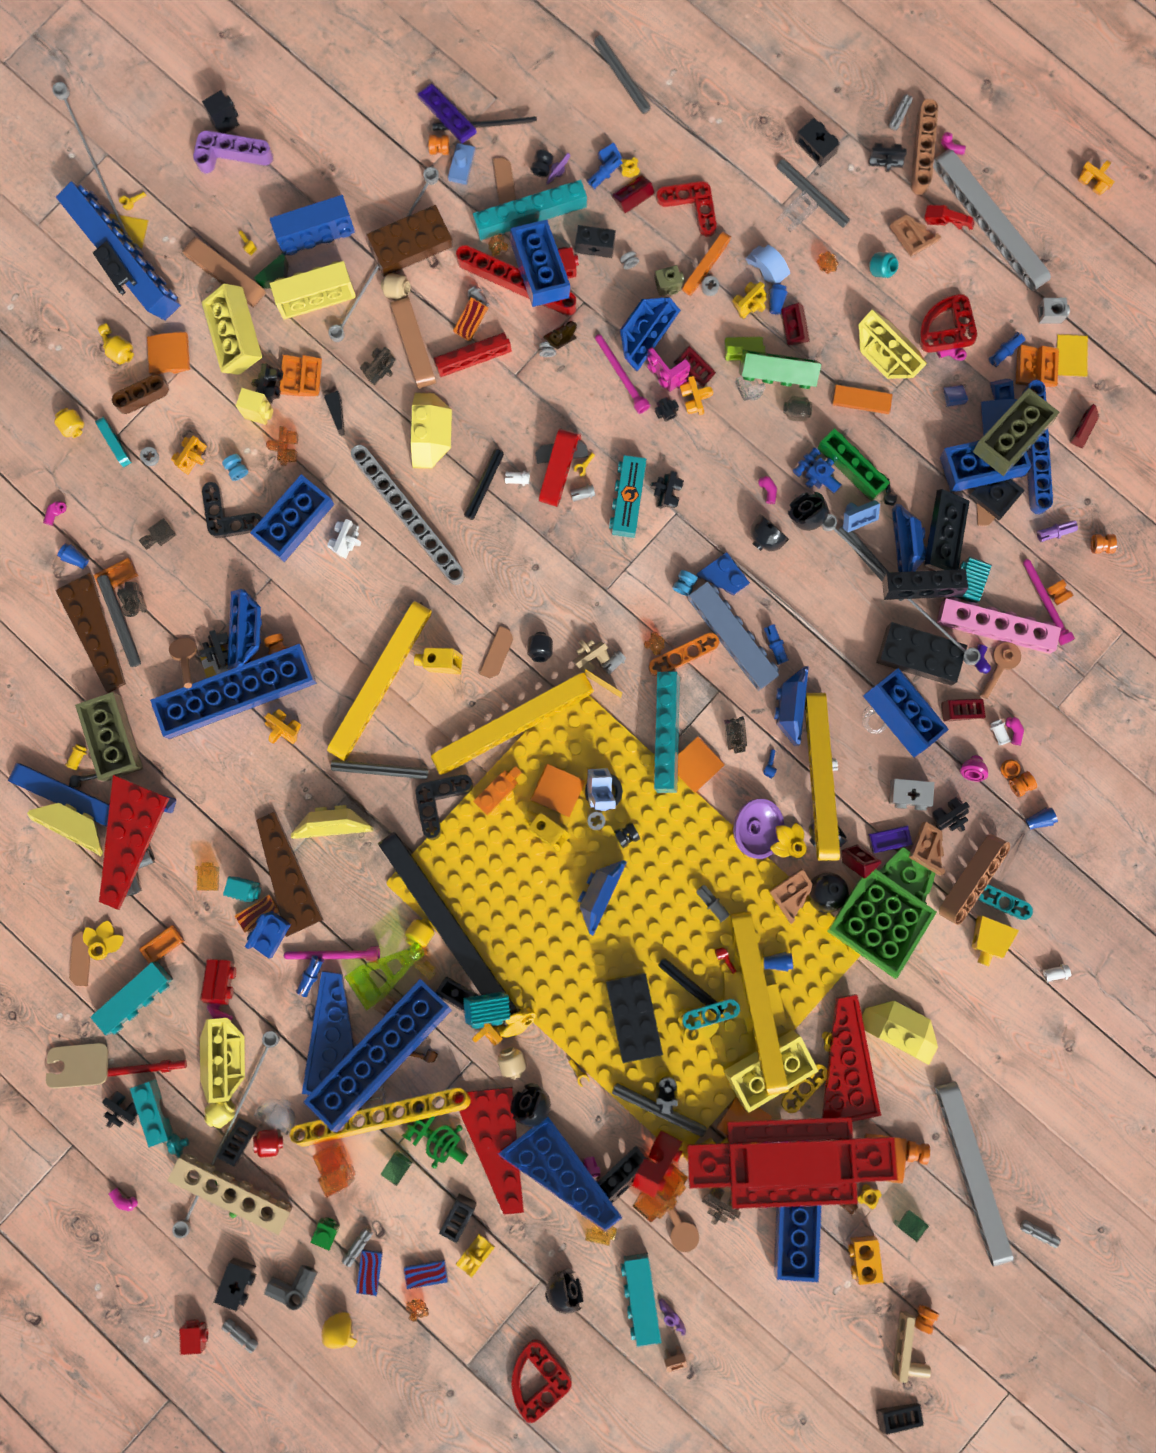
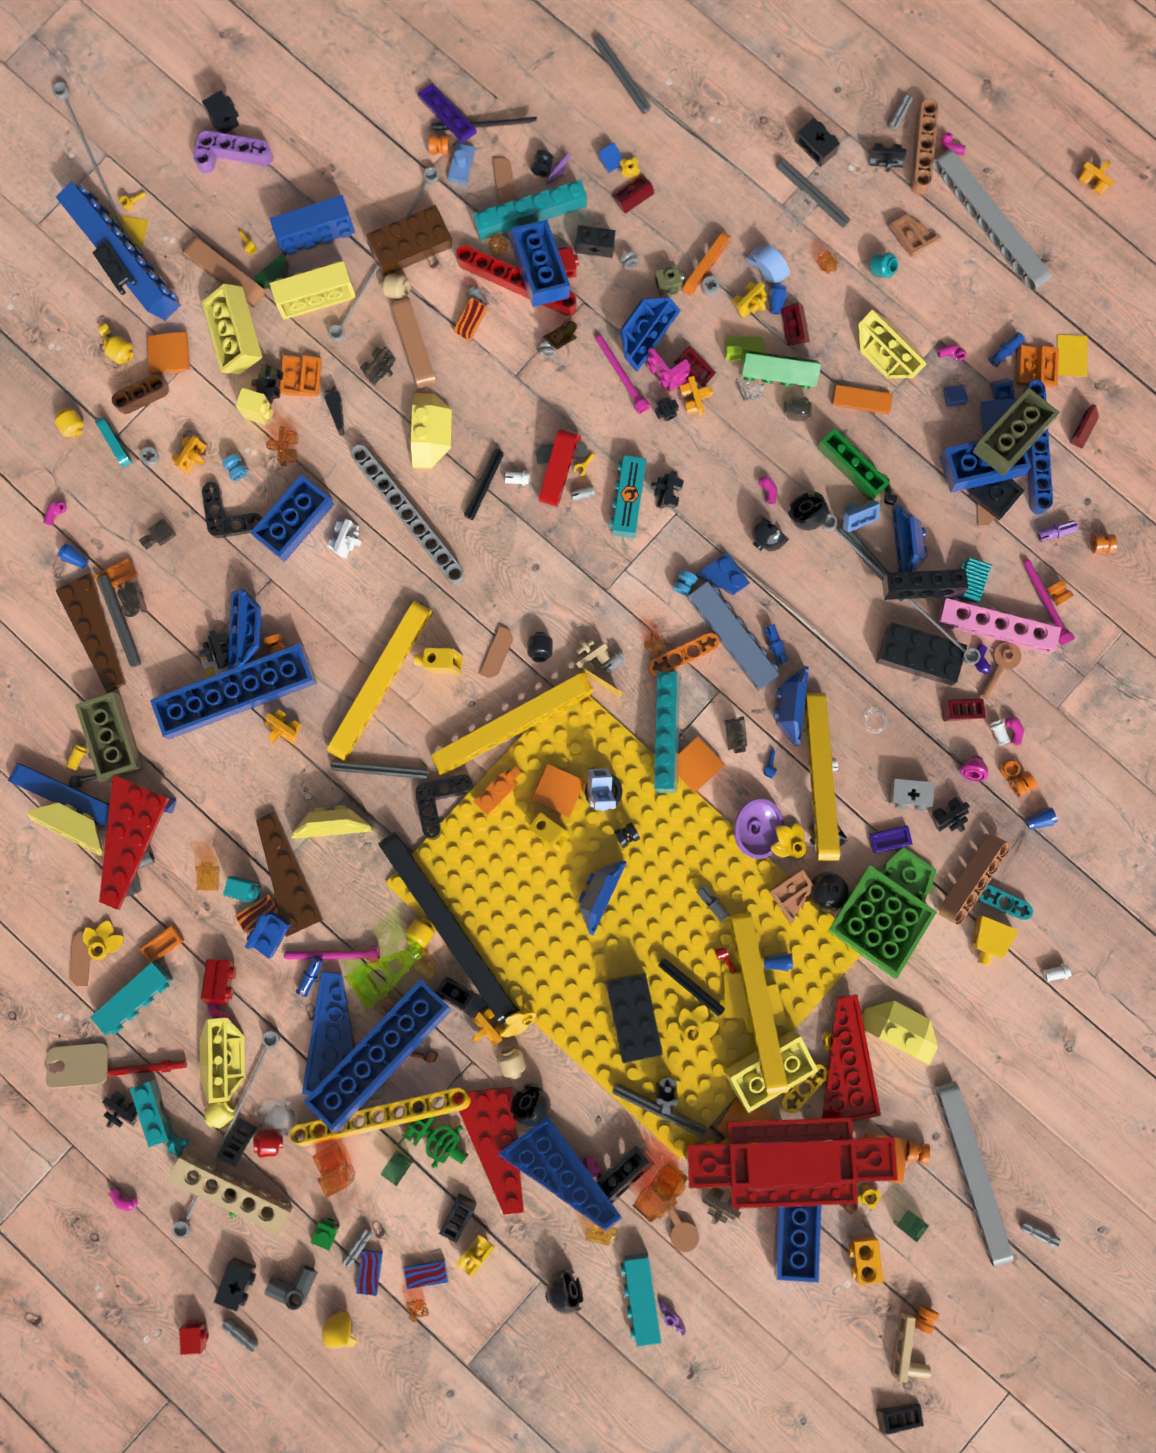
nougat piece [169,638,197,688] -> none
red fence [433,332,512,378] -> none
teal brick [464,992,510,1029] -> none
red beam [512,1339,572,1423] -> none
yellow hand [568,1059,589,1087] -> none
blue pin [586,154,623,190] -> none
light grey bush [587,812,605,830] -> none
red arch [632,1131,683,1198] -> none
red beam [656,181,717,237] -> none
nougat tile [664,1346,688,1373] -> none
teal beam [682,999,740,1030] -> none
blue piece [793,447,842,493] -> none
dark red slope [841,844,881,878] -> none
blue brick [863,668,949,758] -> none
nougat wing [909,822,945,876] -> none
red beam [920,294,977,353] -> none
red piece [924,205,975,230] -> none
black plate [924,489,970,570] -> none
light grey brick [1038,298,1070,324] -> none

